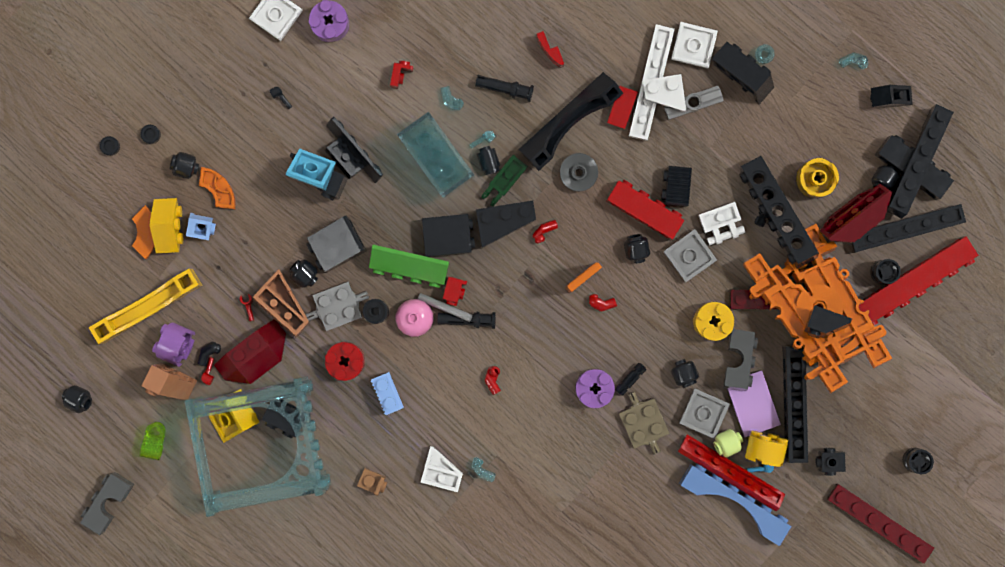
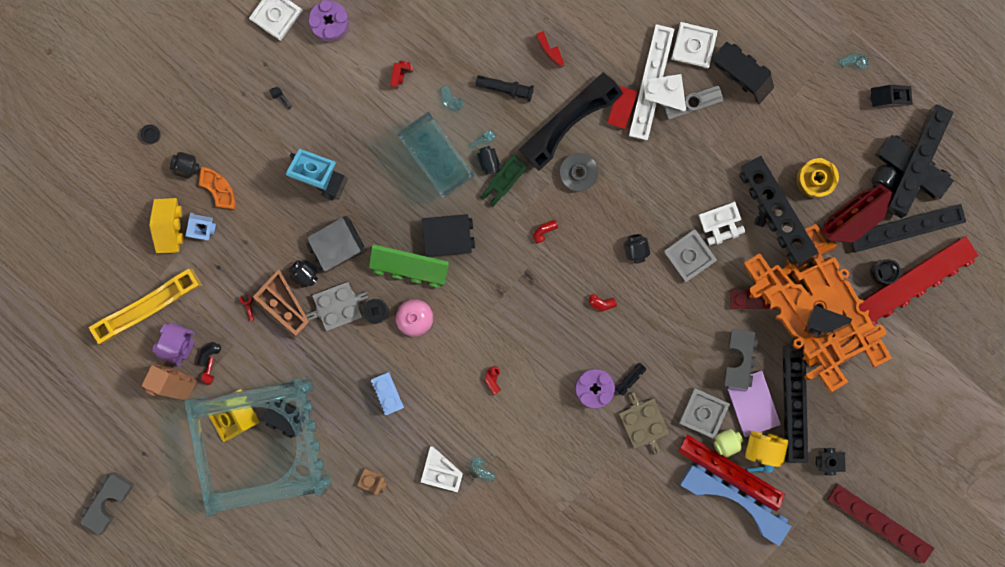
black head [62,385,92,413] -> none
black tile [100,136,120,156] -> none
orange tile [132,205,155,260] -> none
clear neon green piece [140,422,166,460] -> none
dark red wedge [214,319,286,384] -> none
black bracket [325,117,383,183] -> none
red brick [325,342,365,381] -> none
light grey bar [418,293,472,322] -> none
black pin [437,311,496,329] -> none
red brick [443,276,467,306] -> none
black wedge [476,200,536,248] -> none
orange tile [565,262,602,293] -> none
red brick [606,180,685,240] -> none
black brick [661,166,692,207] -> none
black head [671,359,699,388] -> none
yellow brick [693,302,734,341] -> none
clear light blue plate [755,44,775,64] -> none
black wheel [902,447,934,475] -> none

